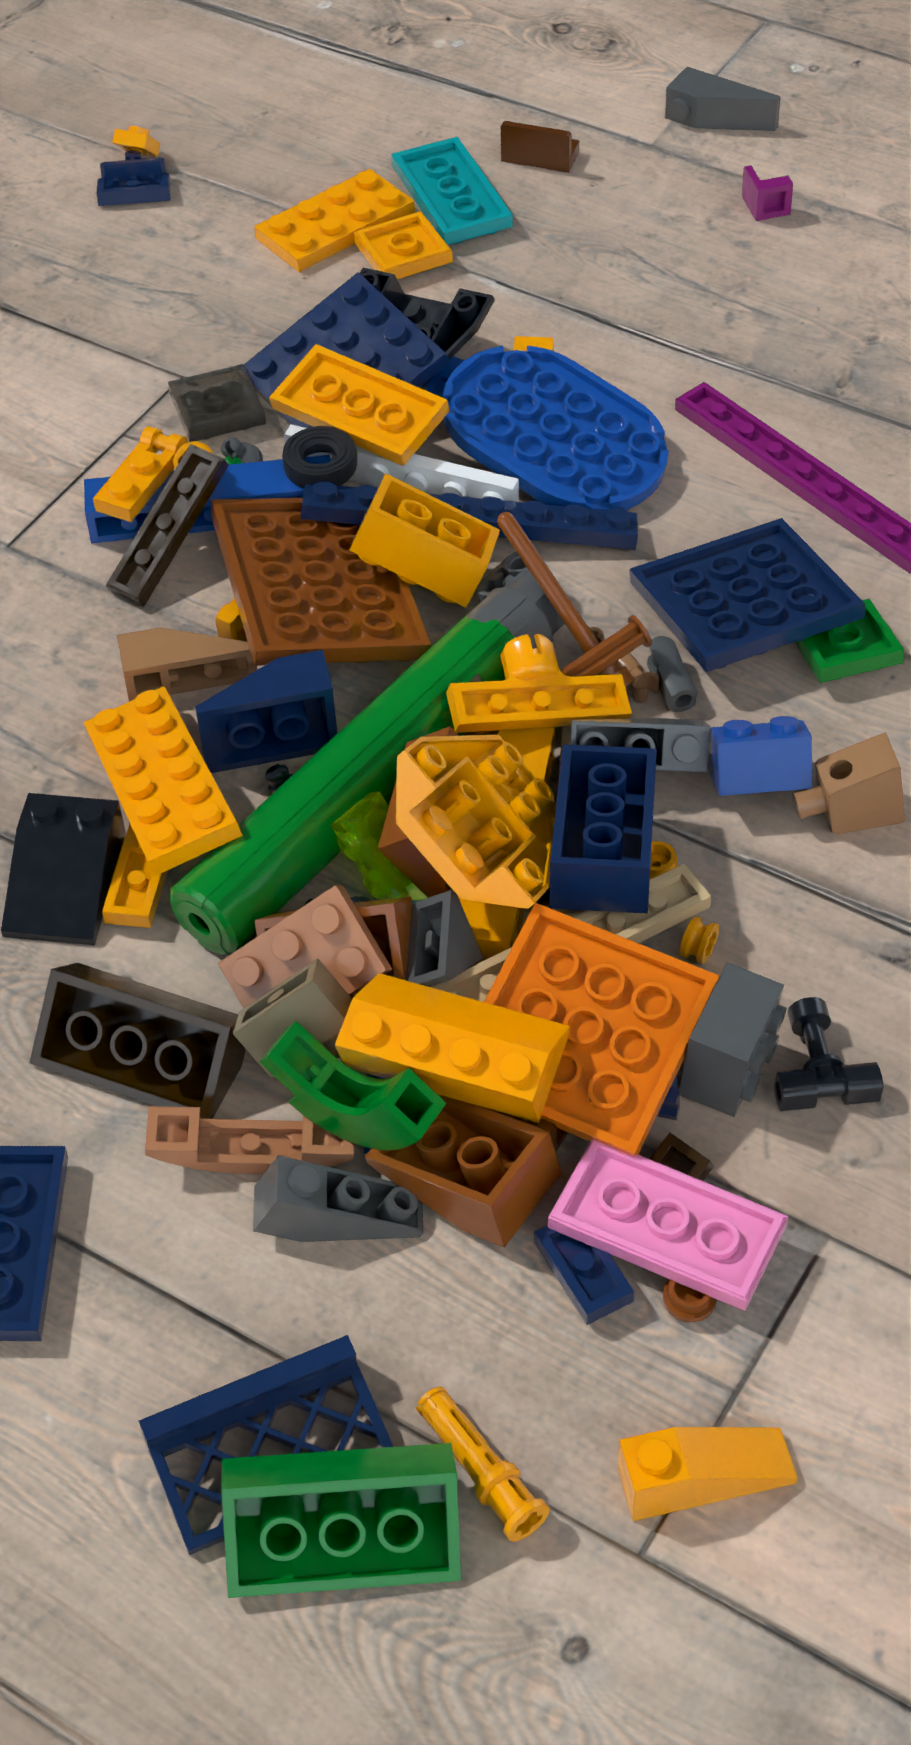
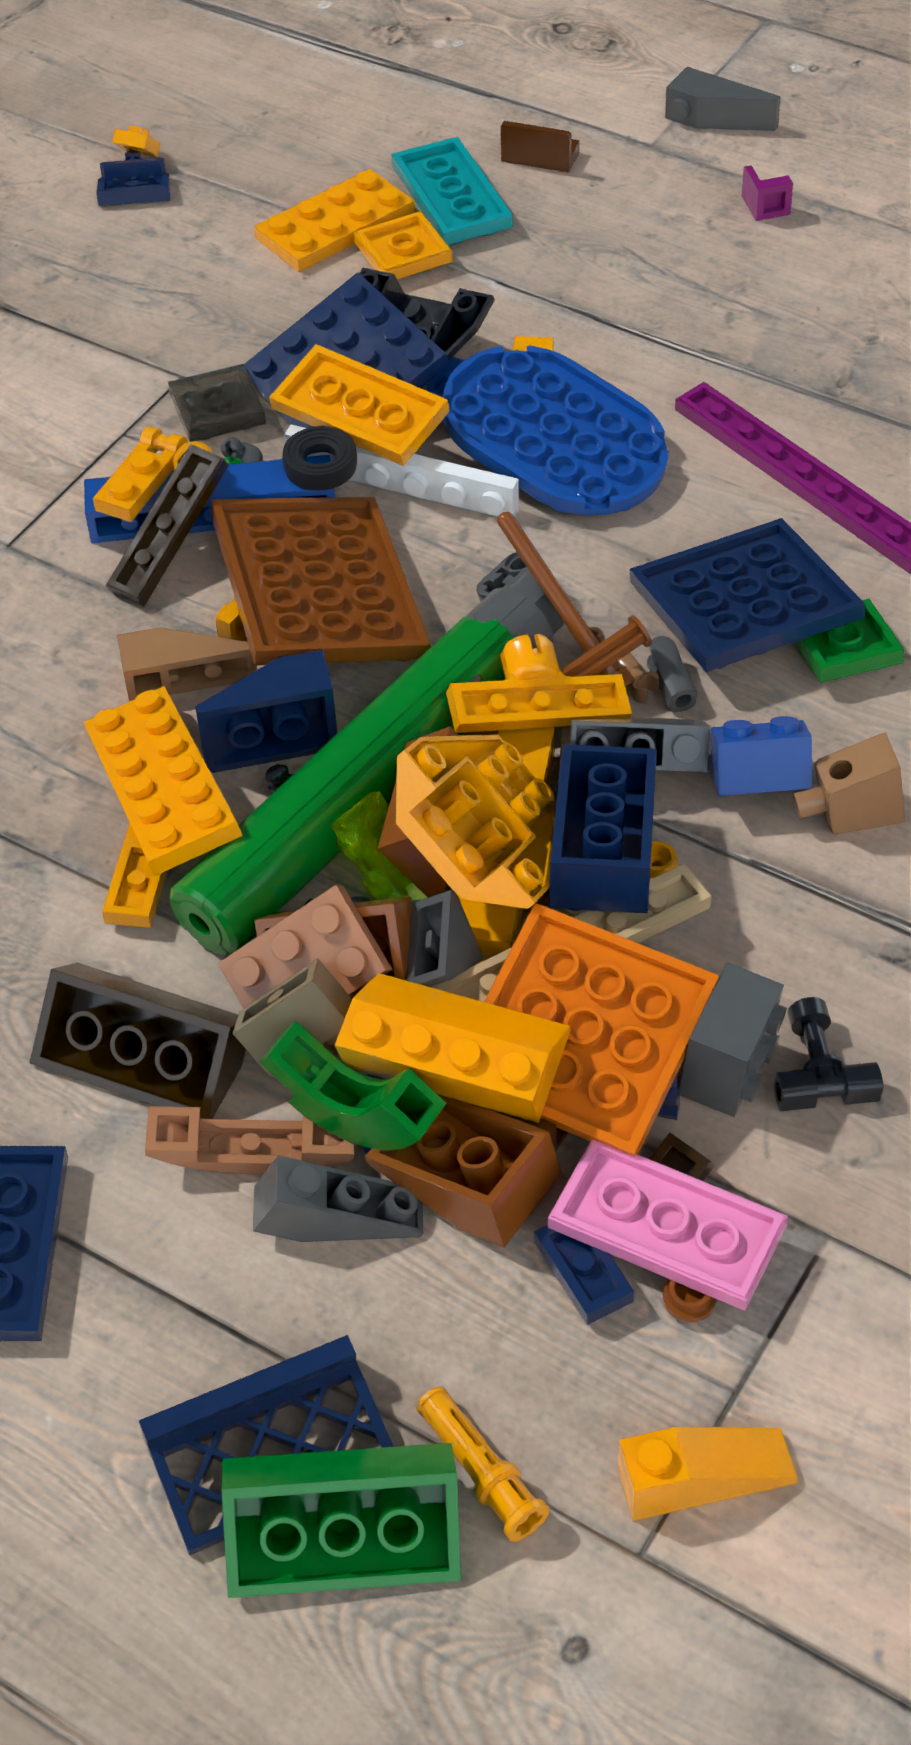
black slope [1,793,126,945] -> none
dark blue plate [301,481,638,550] -> none
light orange brick [349,473,500,608] -> none
light orange bush [679,916,720,965] -> none

